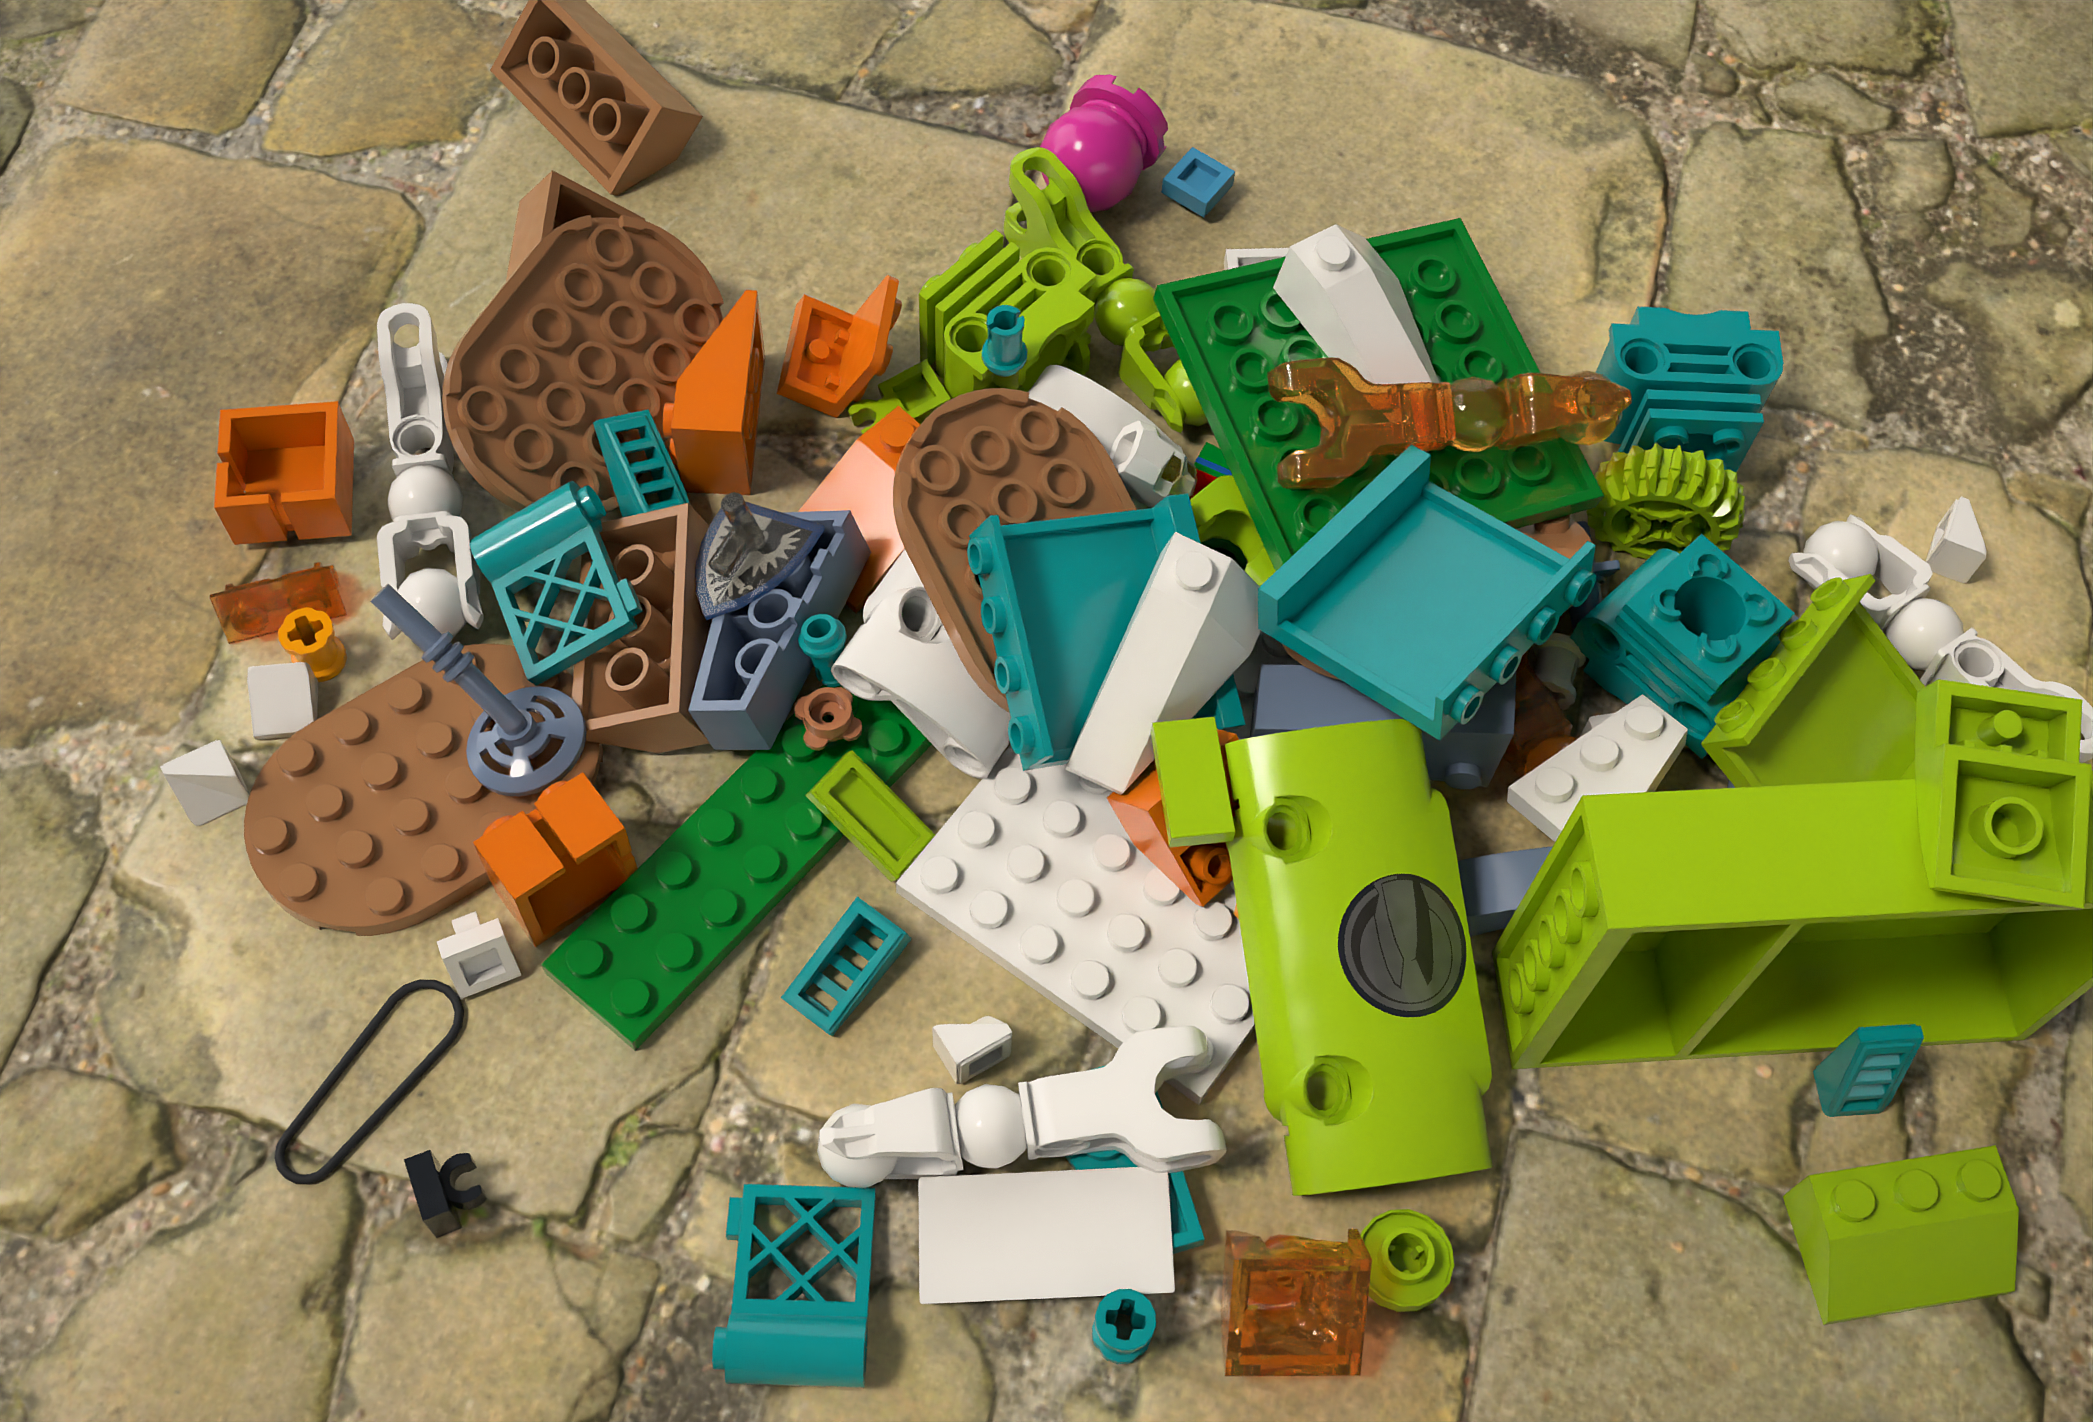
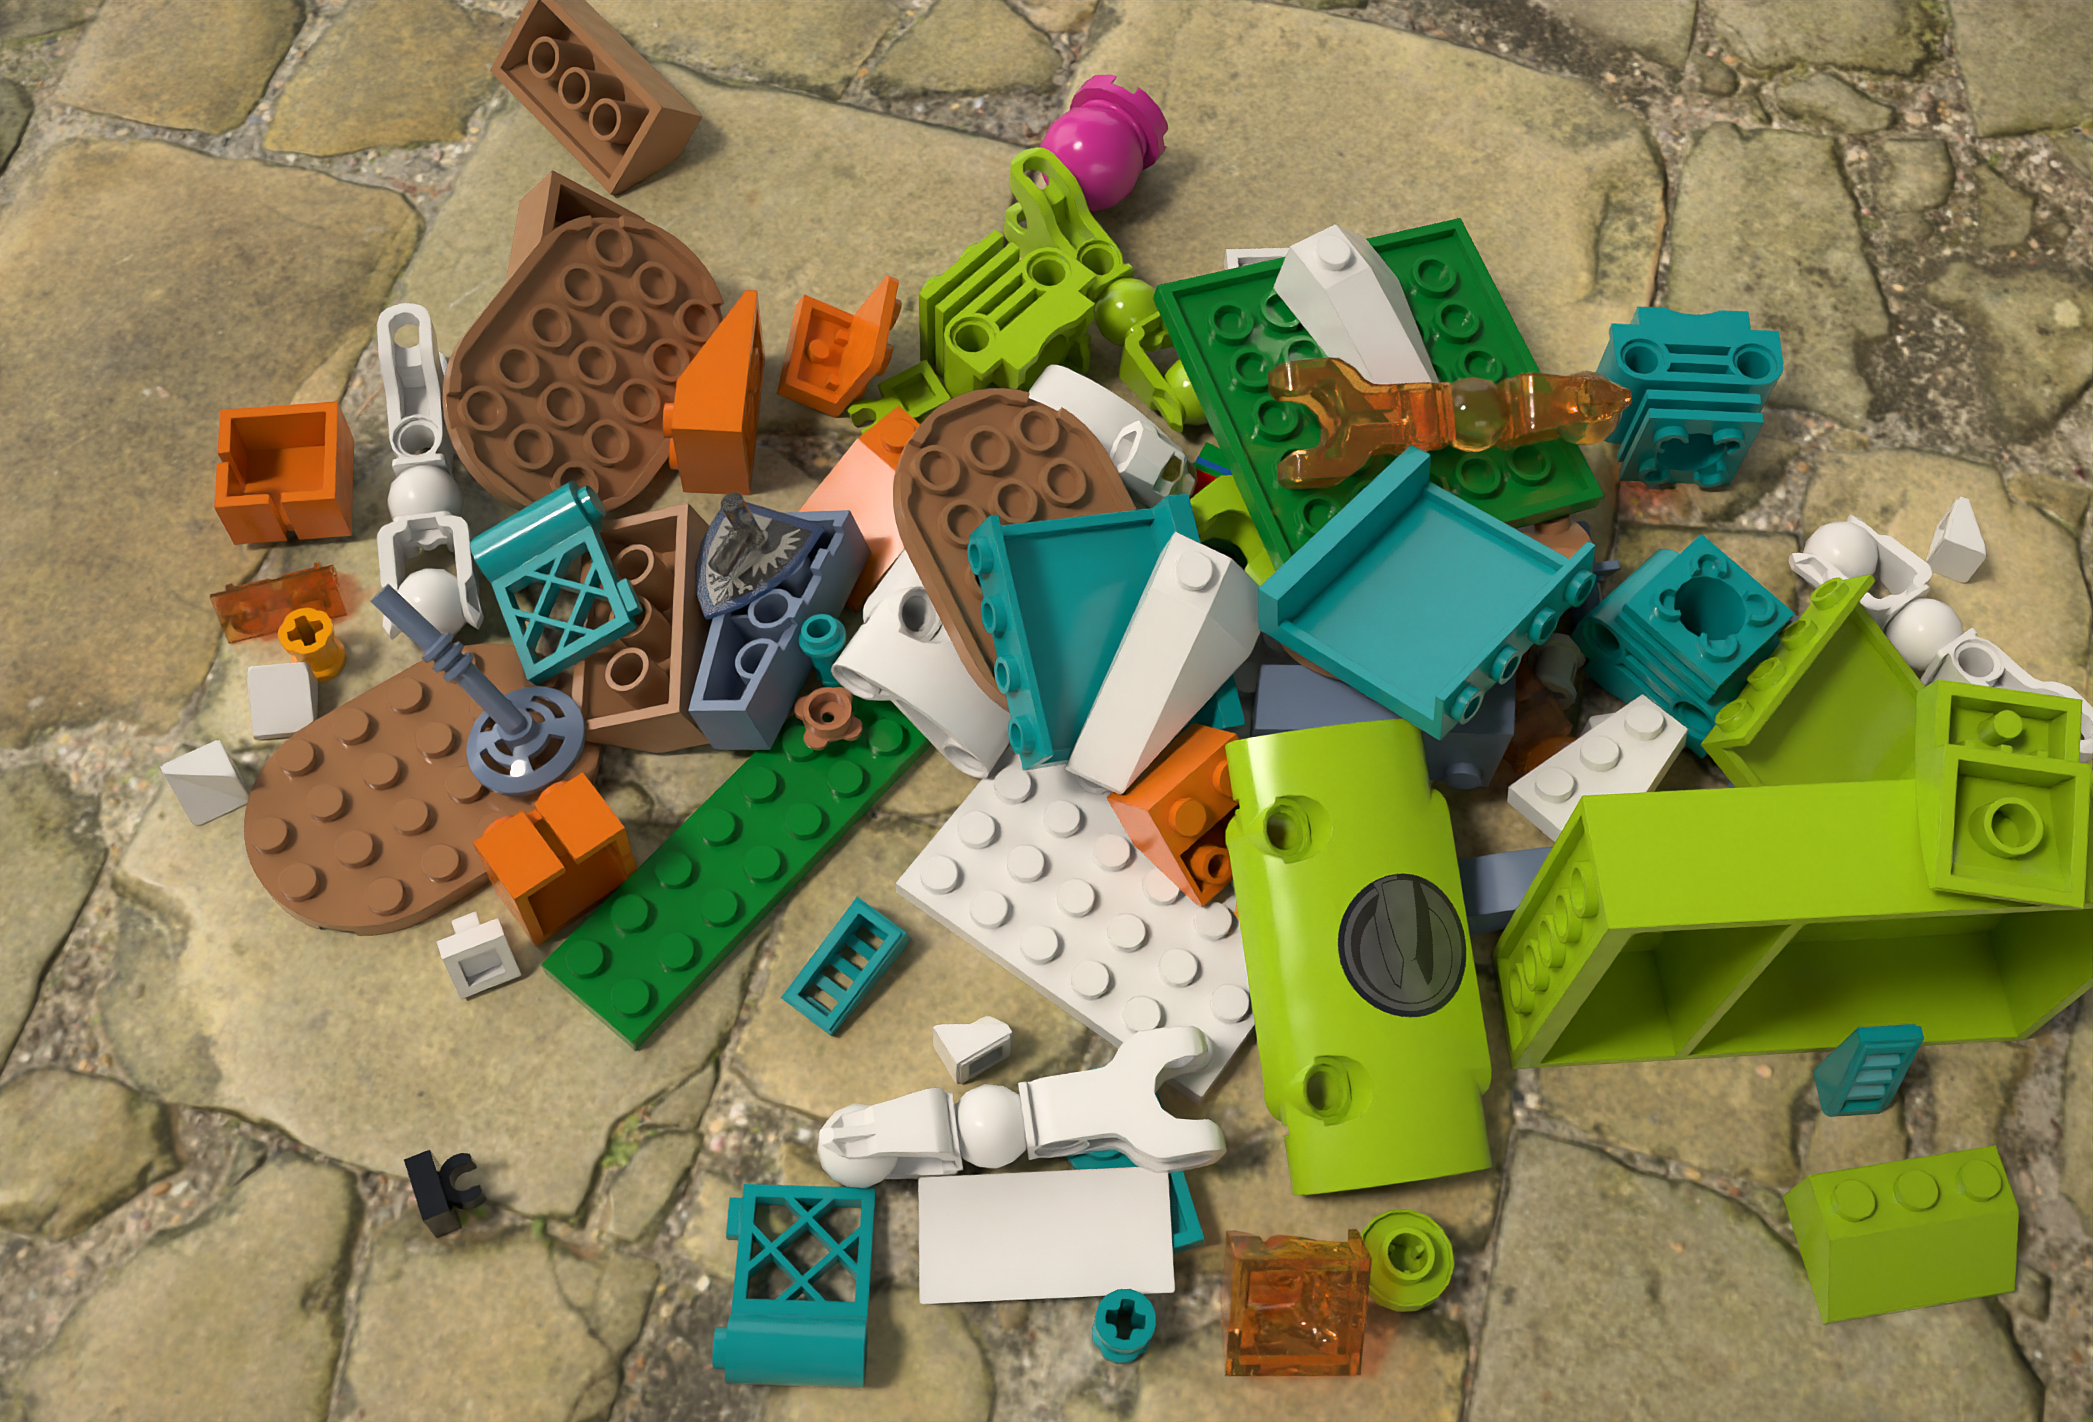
black piece [274,979,464,1184] -> none
teal slope [593,409,690,518] -> none
lime tile [805,750,935,882] -> none
teal pin [981,305,1028,377] -> none
lime tile [1151,717,1235,847] -> none
dark azure plate [1161,147,1235,217] -> none
lime gear [1586,443,1745,559] -> none

